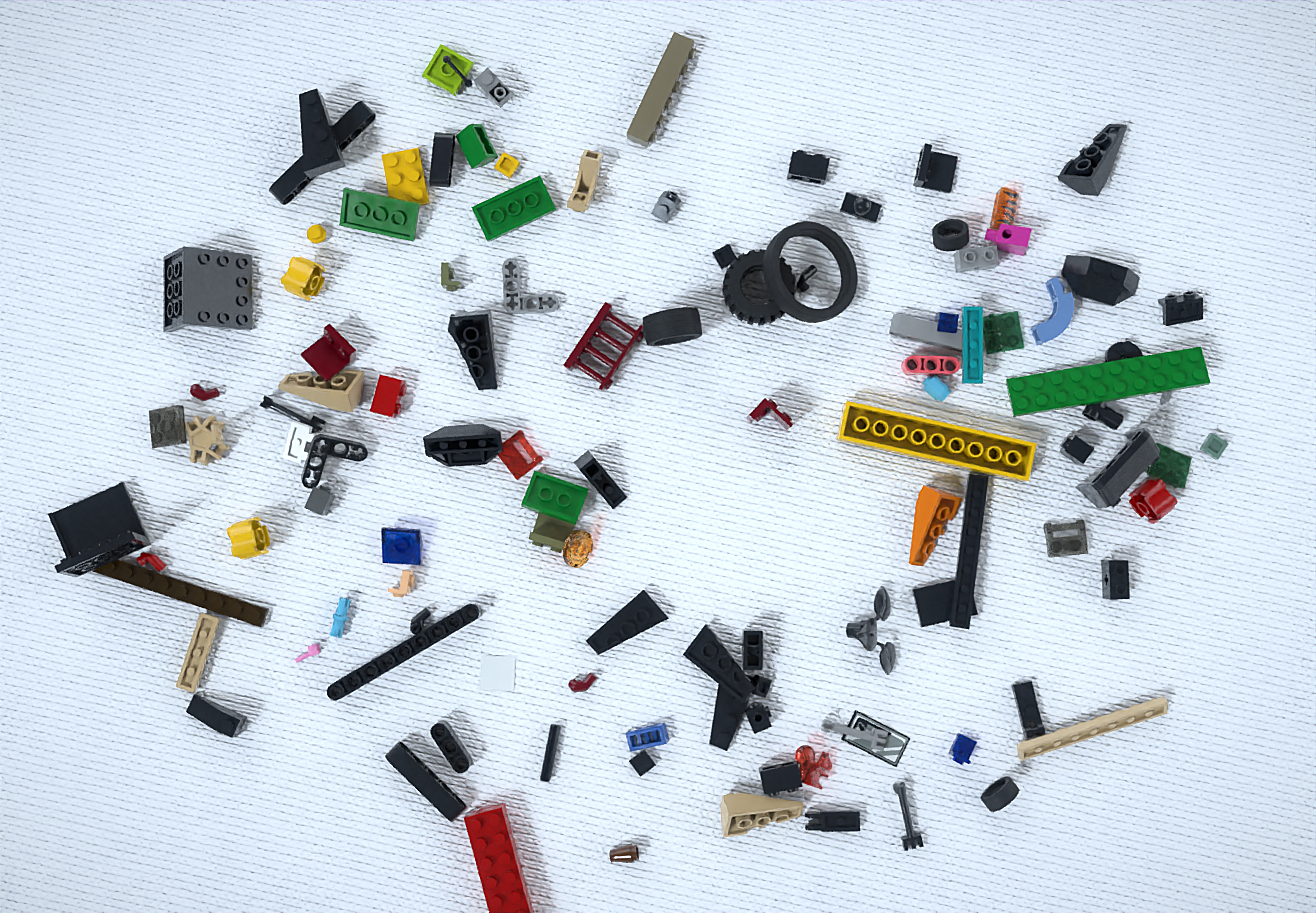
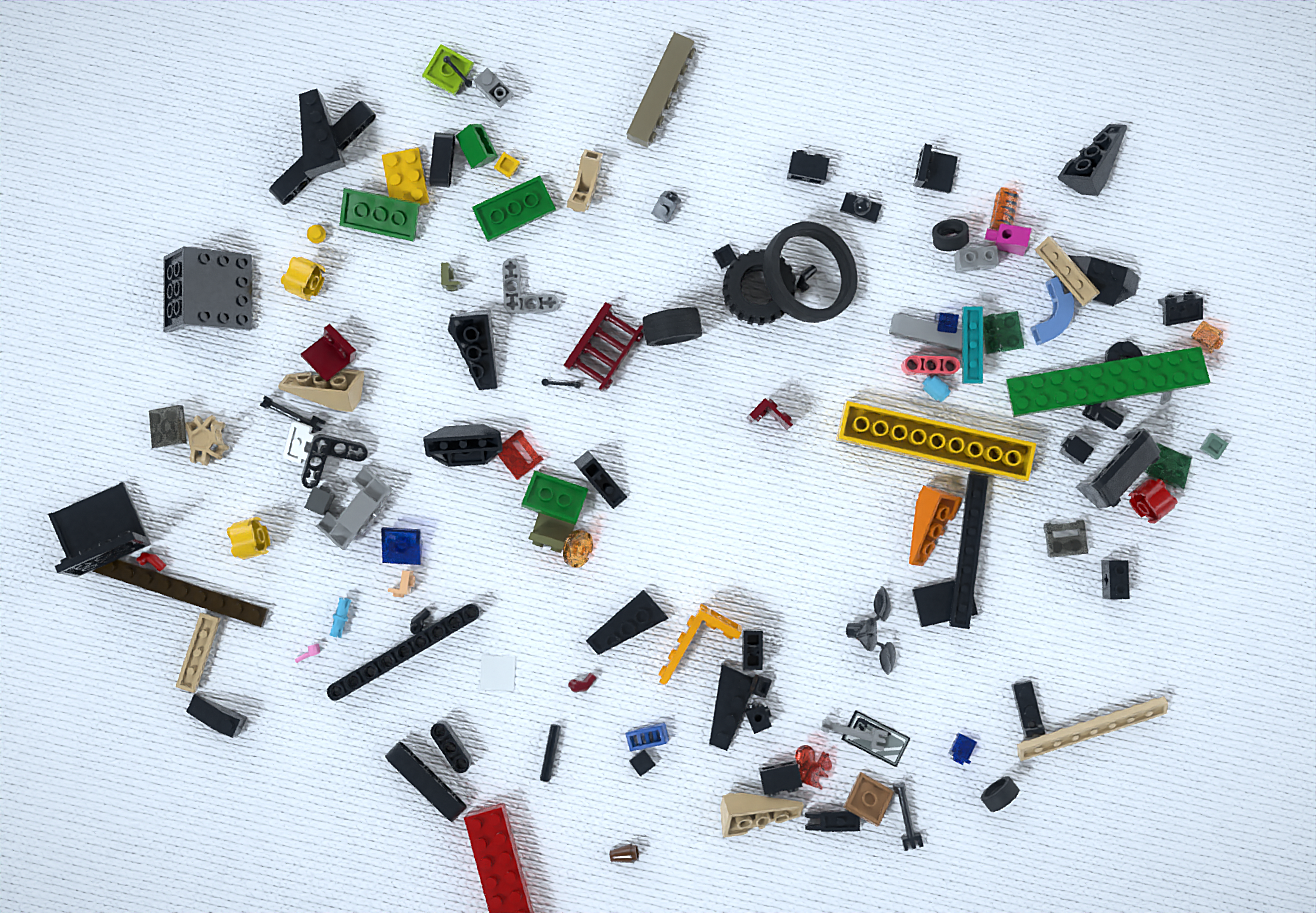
dark red arm [190,384,220,401] -> none
red piece [370,374,407,419] -> none
black wing [683,624,756,704] -> none
none -> light grey bracket [315,466,393,550]
none -> black hinge [541,378,581,389]
none -> light orange bracket [658,603,742,685]
none -> medium nougat plate [843,772,895,827]
none -> tan plate [1035,236,1100,306]
none -> clear orange bracket [1191,321,1224,354]

